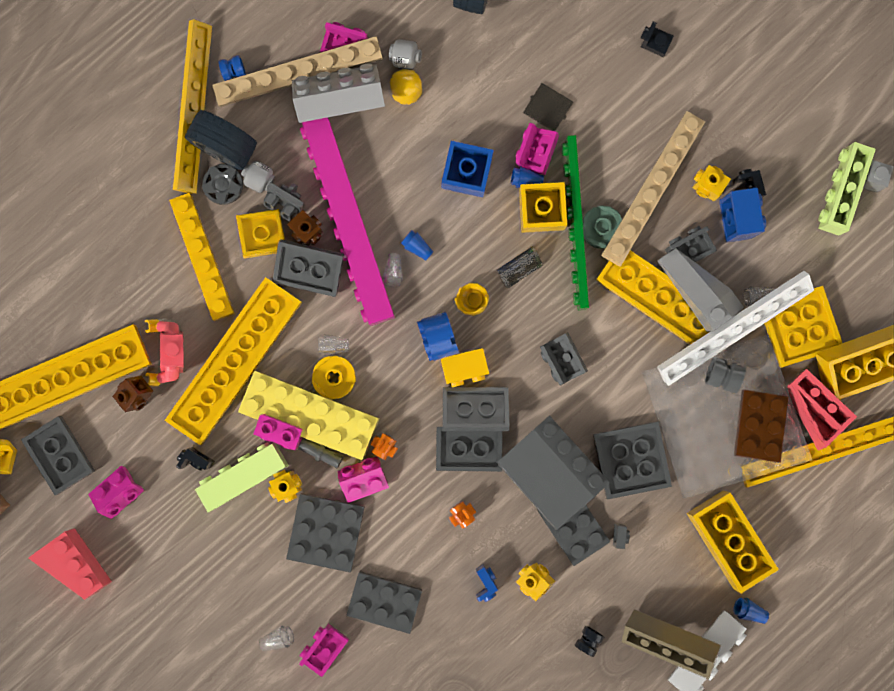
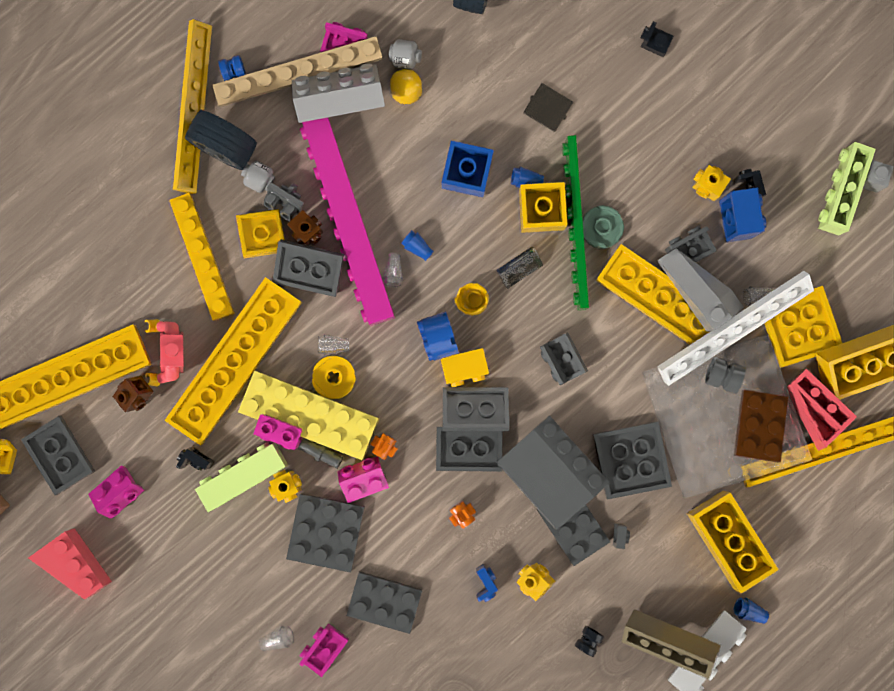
dark grey wheel [202,164,243,205] -> none
dark pink bracket [516,123,560,175] -> none
tan plate [601,111,705,267] -> none

